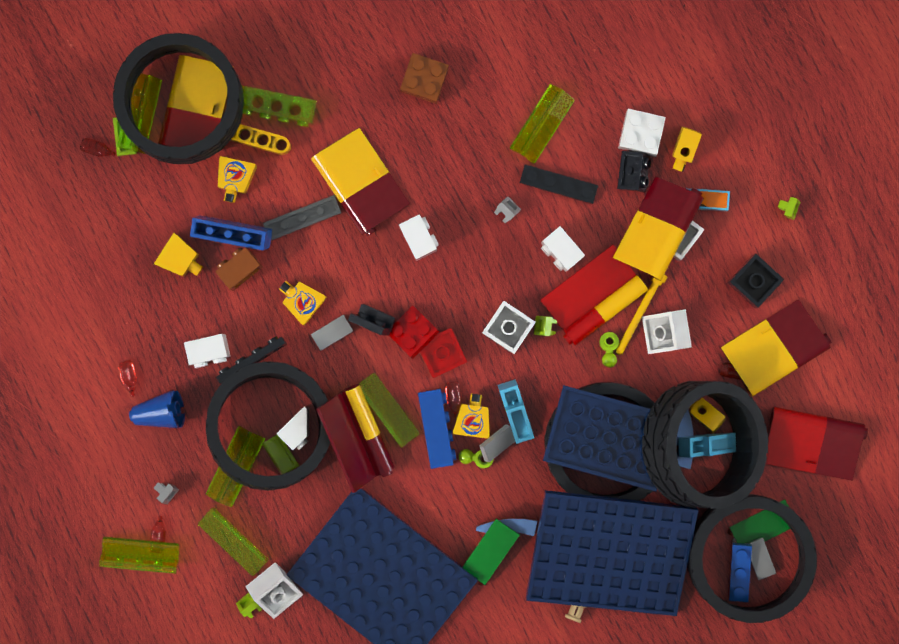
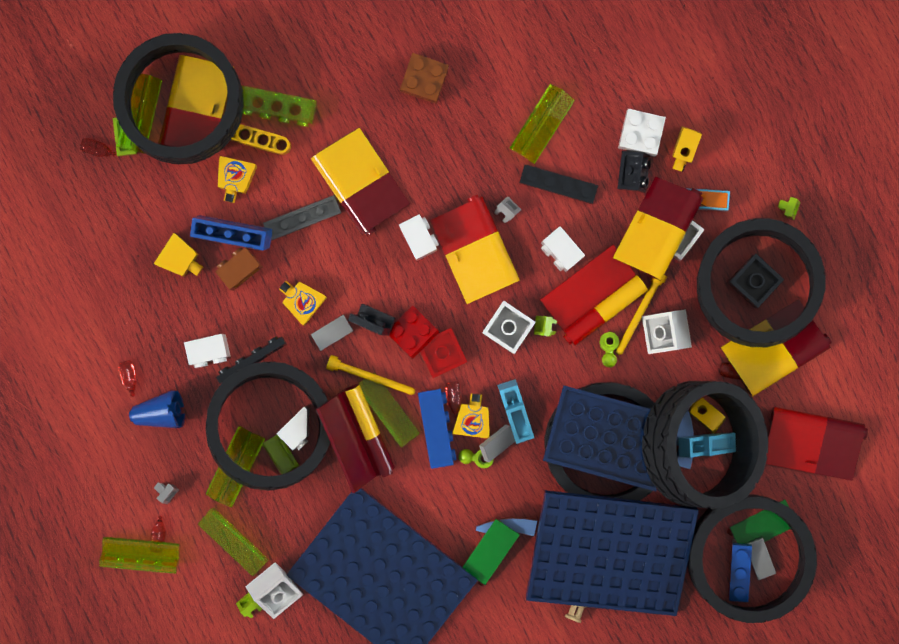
none -> yellow piece [326,355,415,395]
none -> door [430,195,520,304]
none -> black tyre [697,218,826,347]

